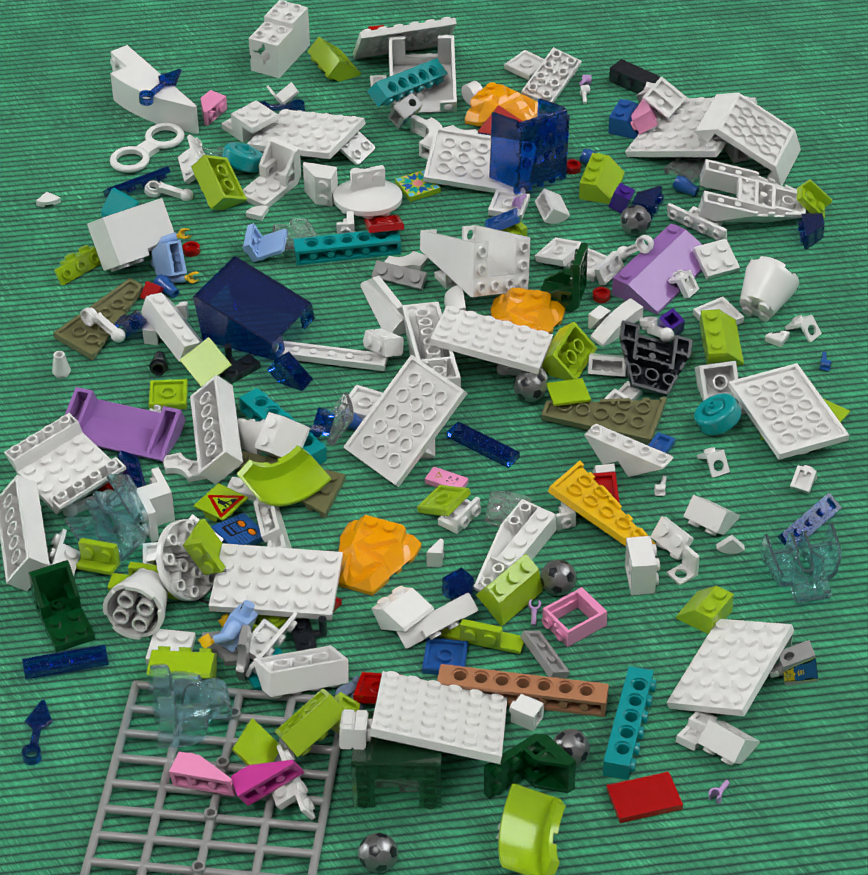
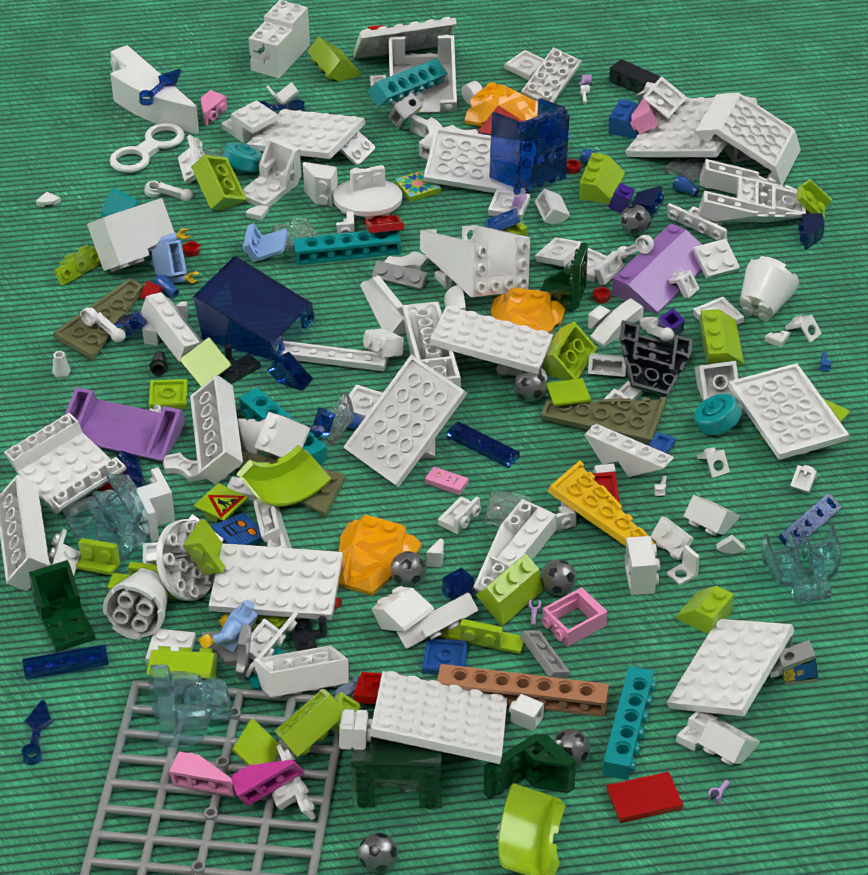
clear blue plate [103,166,171,198] -> none
lime tile [417,485,471,516] -> none
none -> flat silver piece [390,551,426,587]

